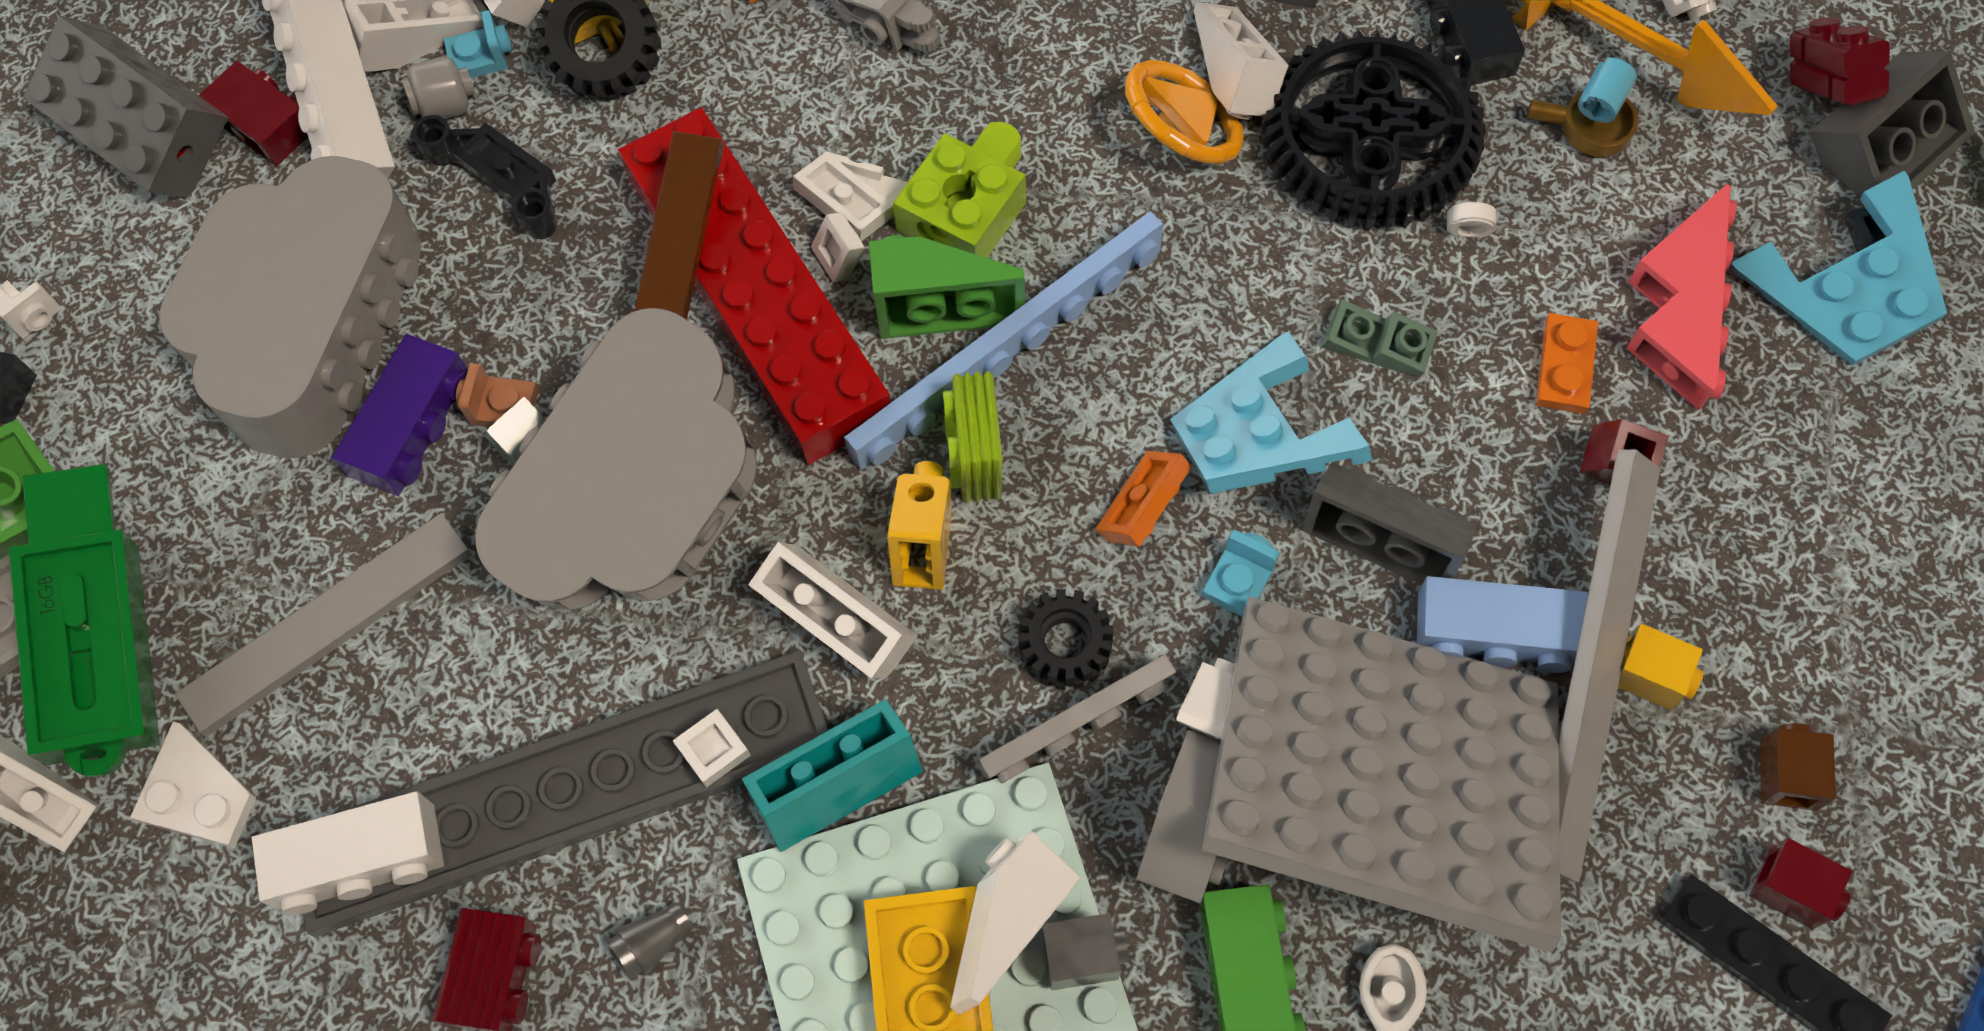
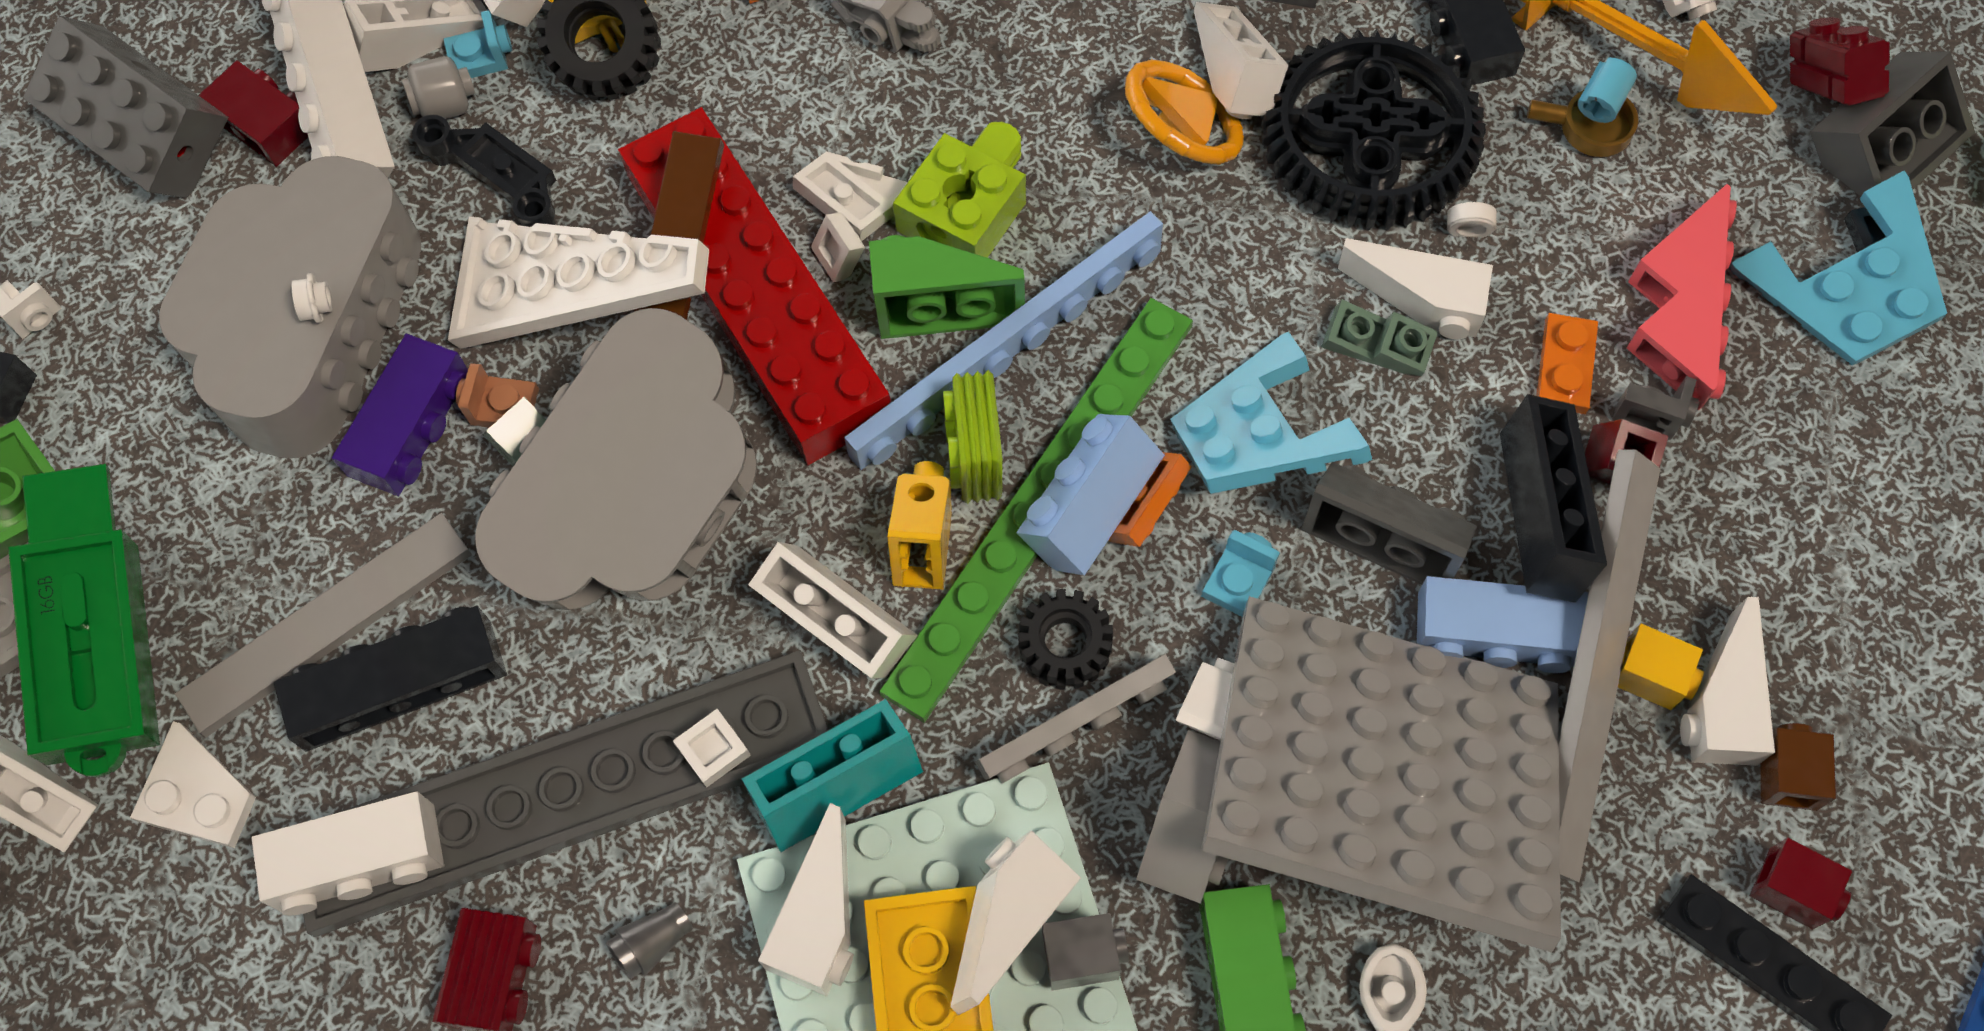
none -> black brick [273,605,507,752]
none -> white plate [292,273,332,323]
none -> white wing [448,216,709,349]
none -> white slope [758,803,854,996]
none -> bright green plate [880,298,1193,723]
none -> light blue brick [1016,414,1165,576]
none -> white slope [1338,238,1493,339]
none -> black brick [1500,394,1607,603]
none -> flat silver bracket [1612,376,1699,440]
none -> white slope [1680,597,1775,766]

